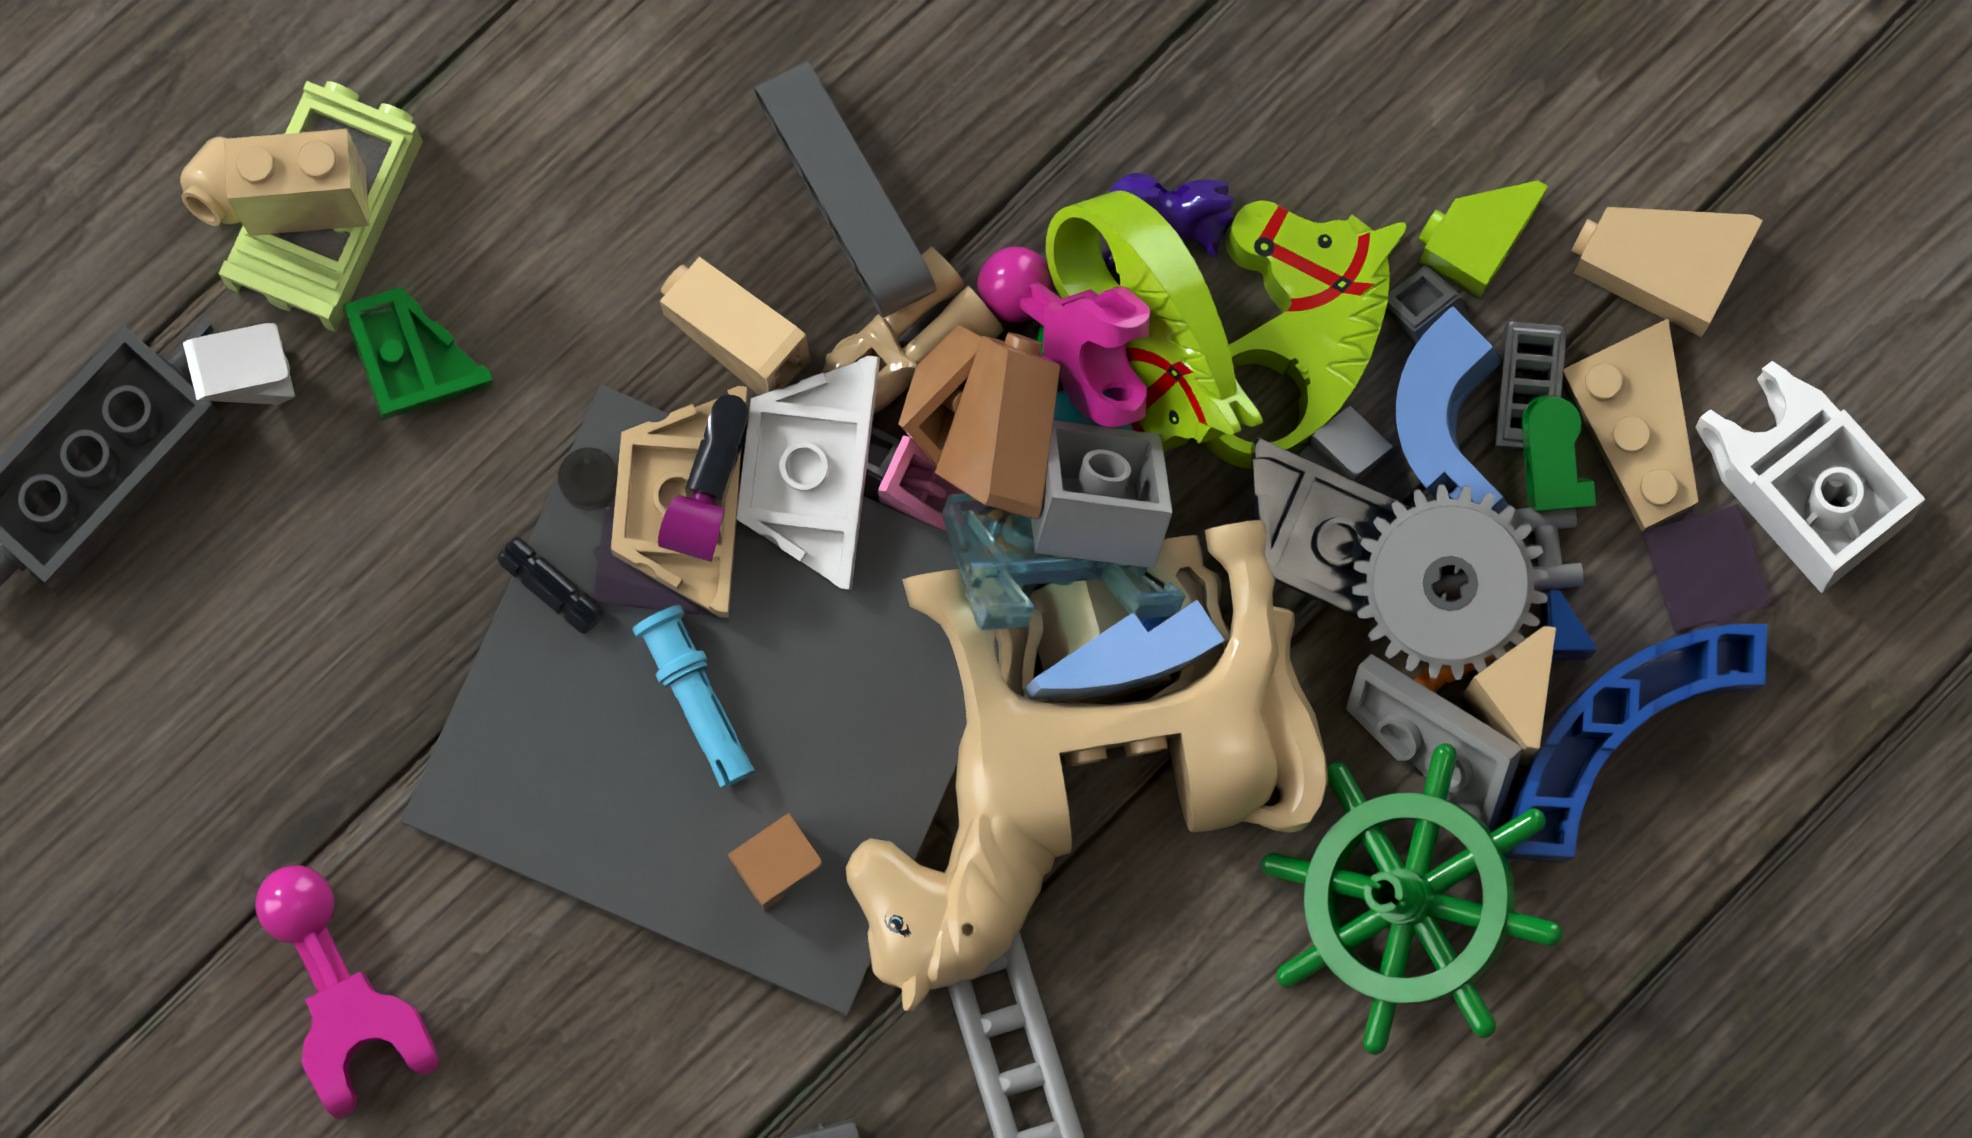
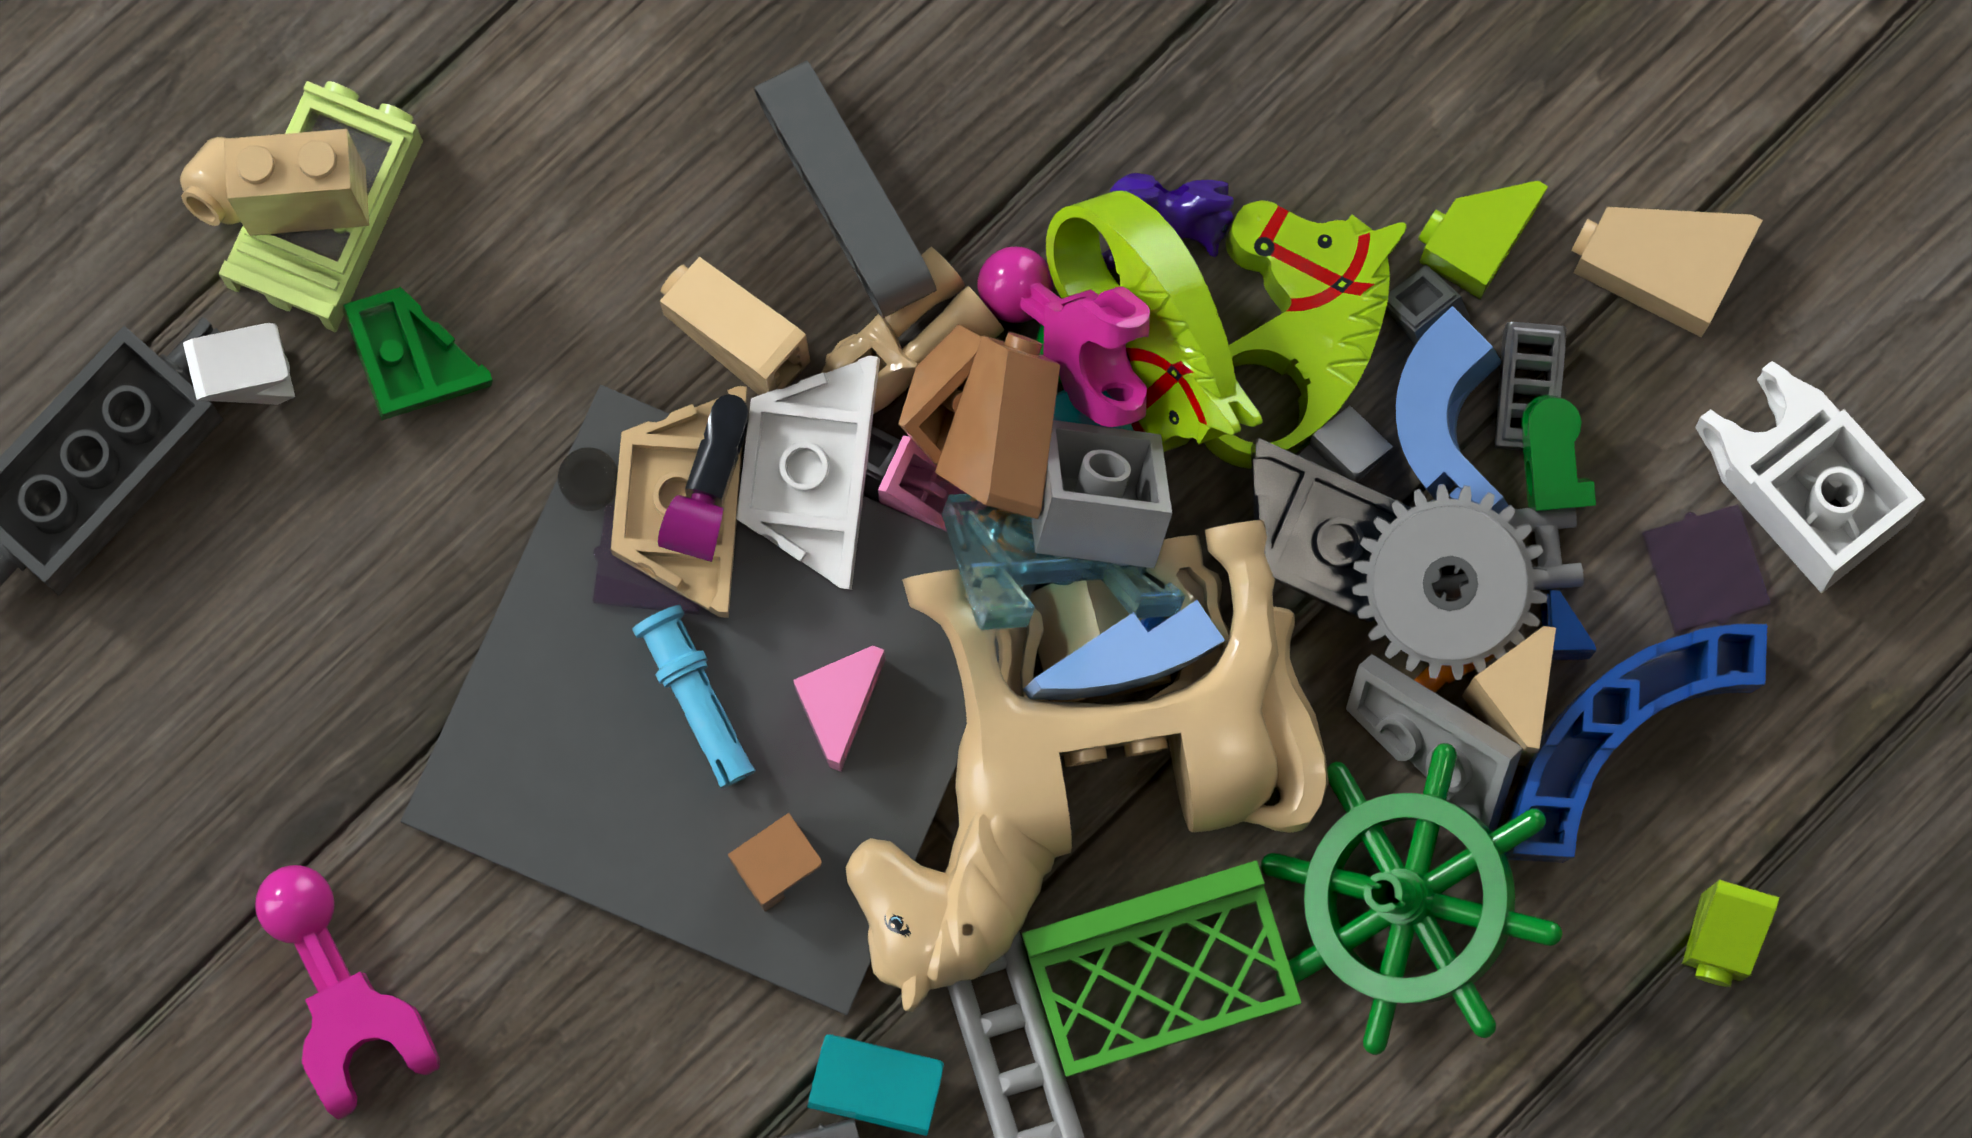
black axle [497,537,603,634] -> none
tan wing [1562,319,1699,532] -> none
none -> bright pink slope [793,646,885,772]
none -> teal slope [807,1034,944,1136]
none -> bright green fence [1022,860,1301,1078]
none -> lime slope [1682,880,1779,987]

